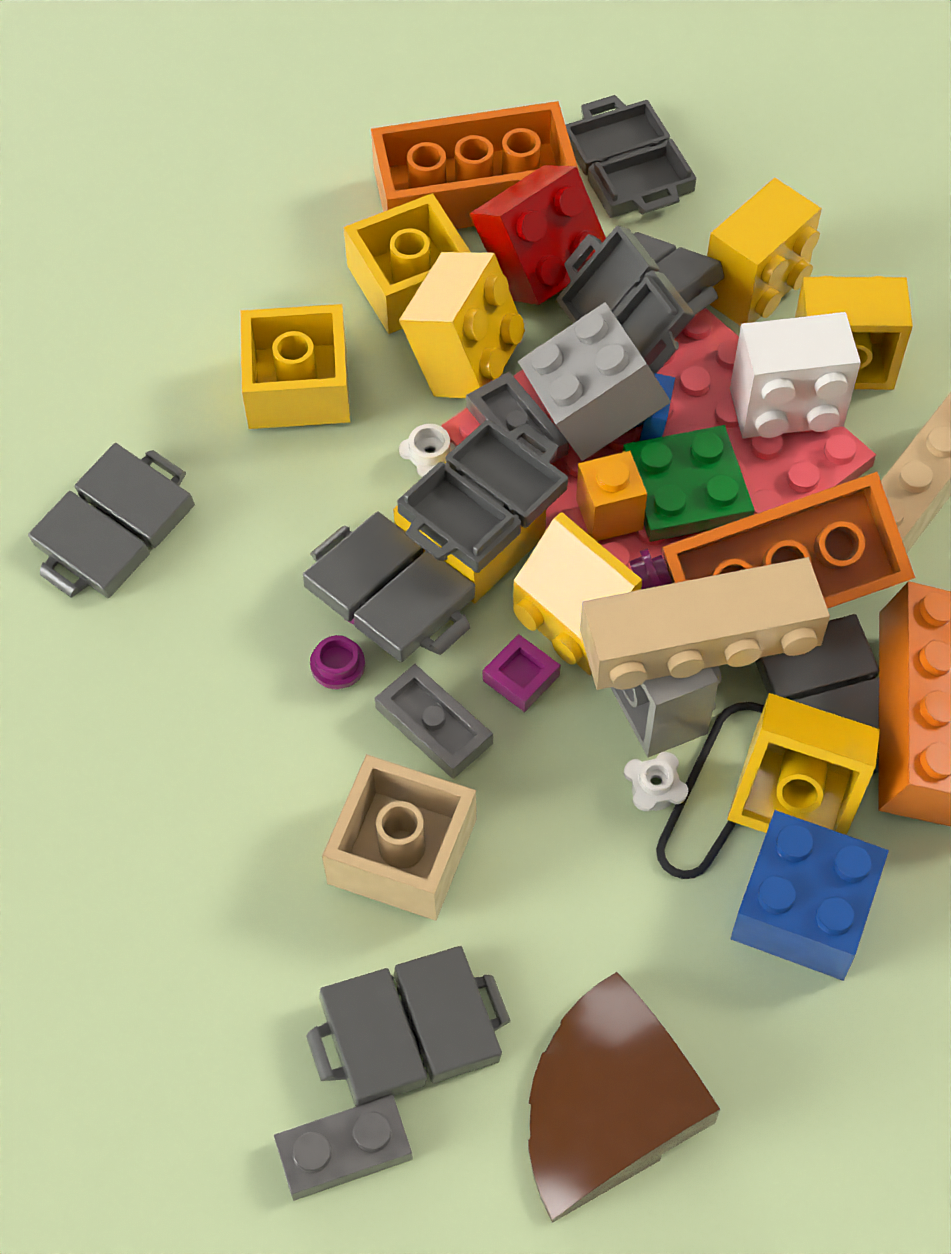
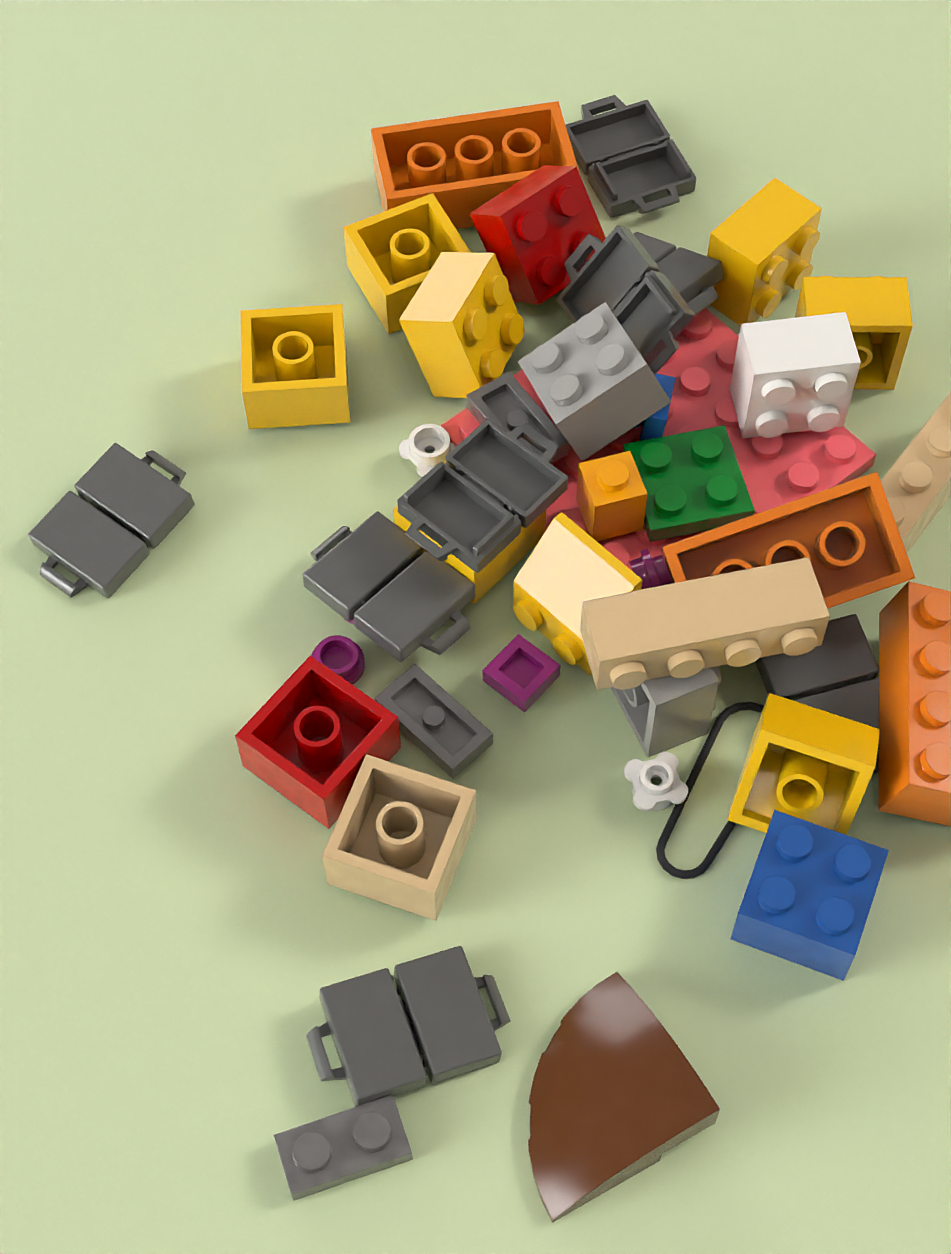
none -> red brick [235,656,401,829]

